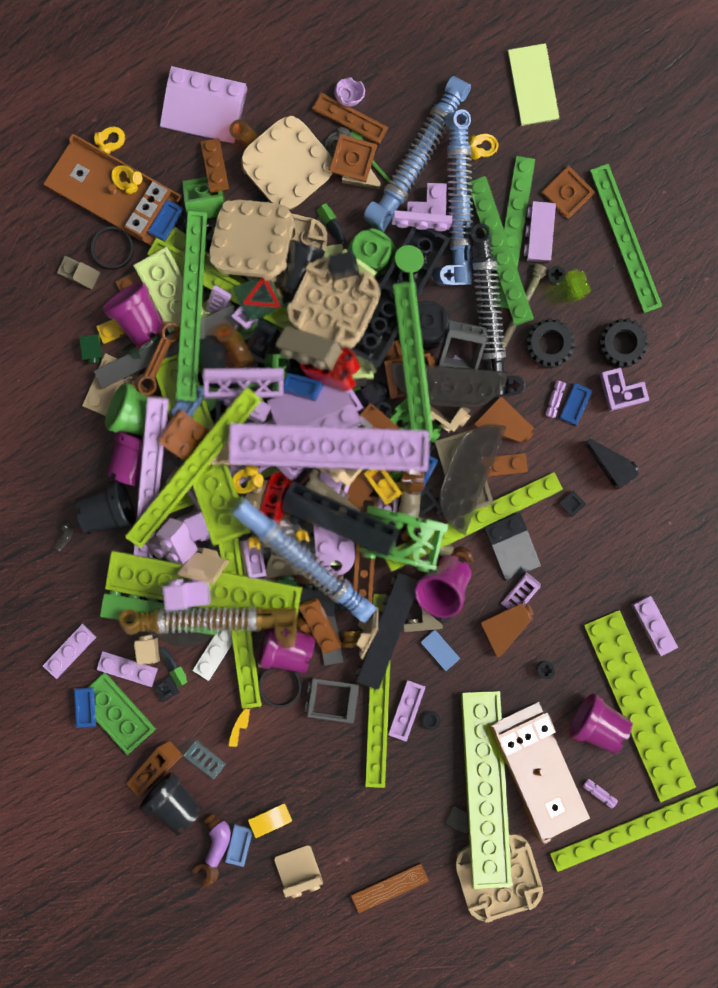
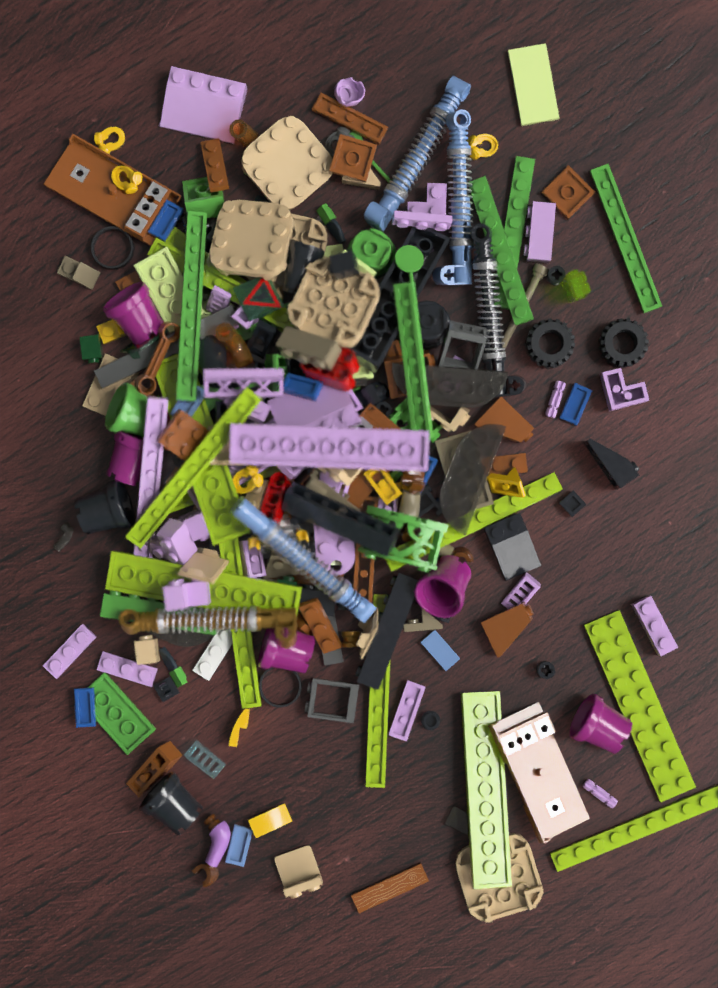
none -> yellow slope [487,467,526,498]

